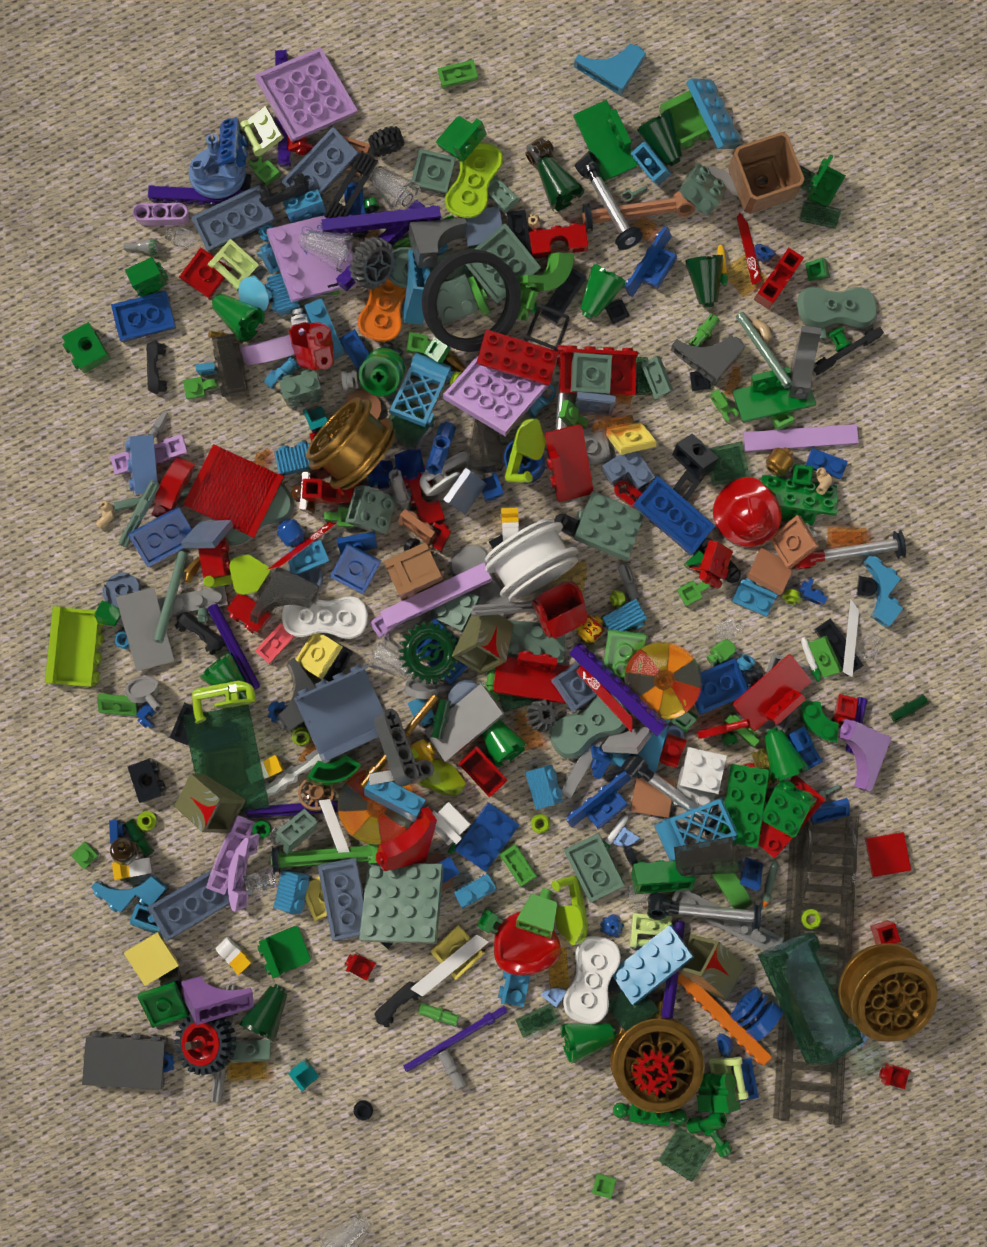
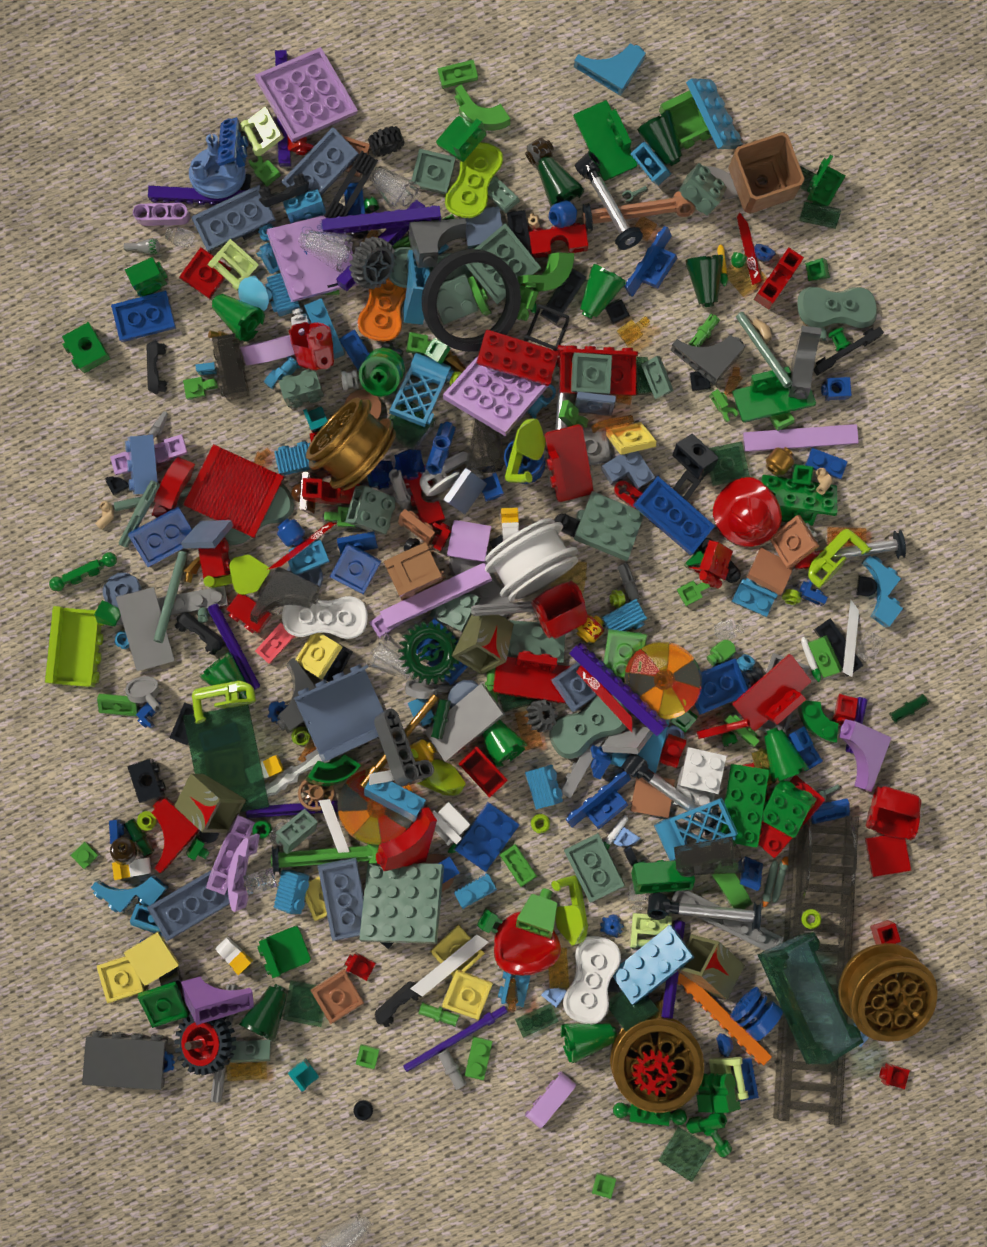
none -> green plate [49,552,117,592]
none -> light yellow tile [97,956,146,1003]
none -> black tile [105,476,129,495]
none -> red arch [151,798,200,873]
none -> green tile [186,836,210,861]
none -> black tile [199,831,219,843]
none -> clear green tile [283,980,324,1027]
none -> nougat tile [311,969,364,1024]
none -> bright green plate [356,1044,380,1069]
none -> light yellow tile [442,969,493,1020]
none -> lavender slope [447,520,491,563]
none -> bright green arch [454,84,510,131]
none -> bright green plate [465,1036,493,1080]
none -> clear orange bar [506,979,518,1012]
none -> lavender beam [525,1071,576,1129]
none -> blue head [549,200,577,228]
none -> clear yellow plate [616,316,650,347]
none -> green hinge [731,252,747,268]
none -> sand green piece [772,856,788,903]
none -> lime piece [808,529,872,589]
none -> blue brick [821,377,852,401]
none -> red piece [866,786,922,841]

